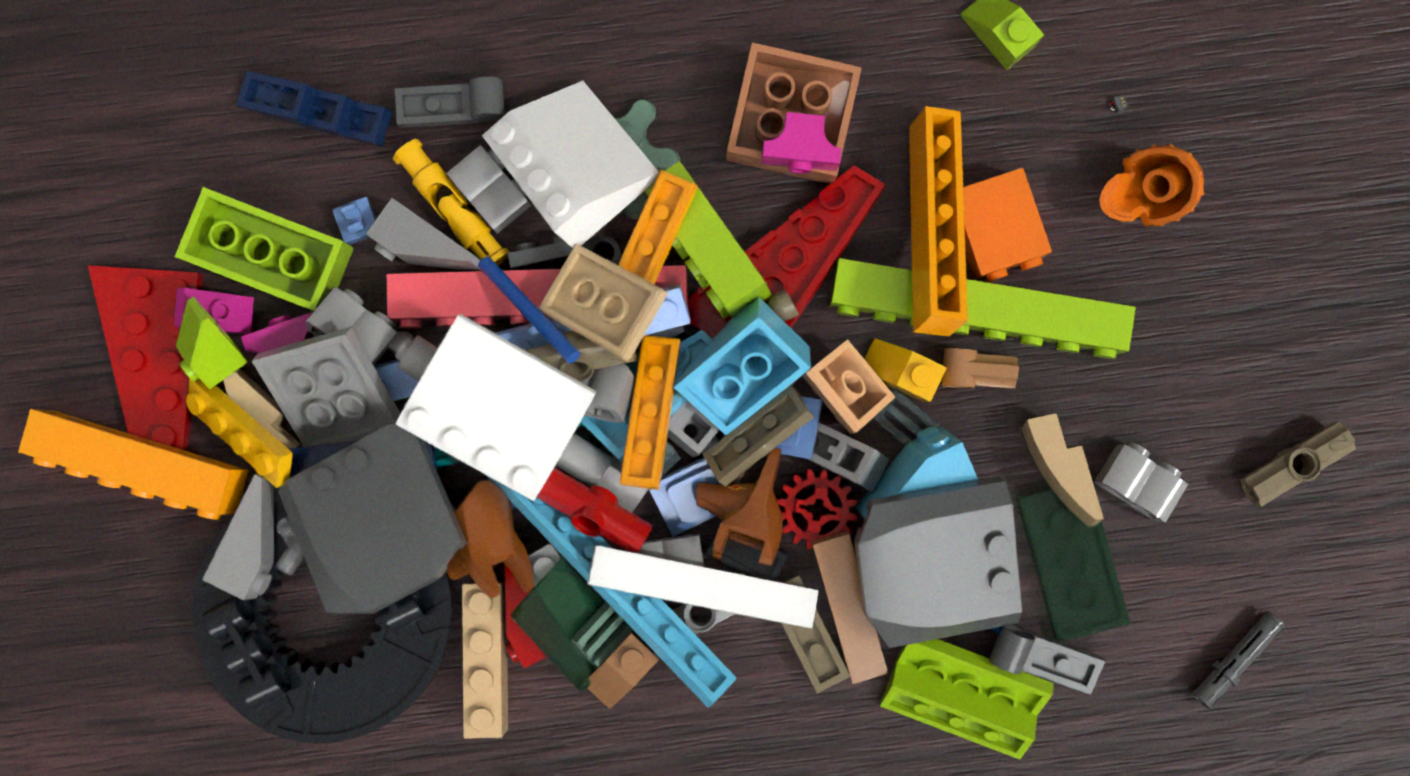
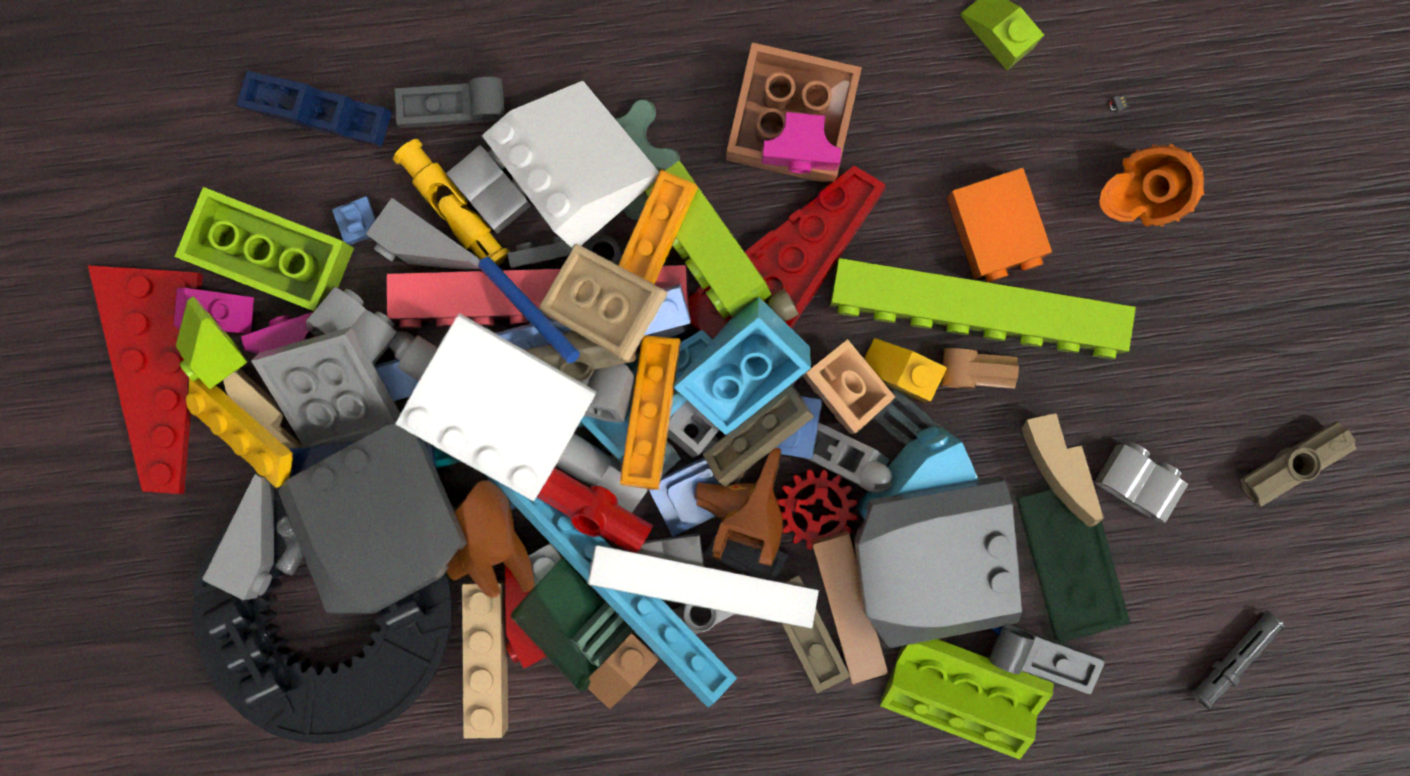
light orange brick [18,409,249,520] -> none
light orange brick [909,106,968,337] -> none
none -> light grey hinge [860,460,892,494]

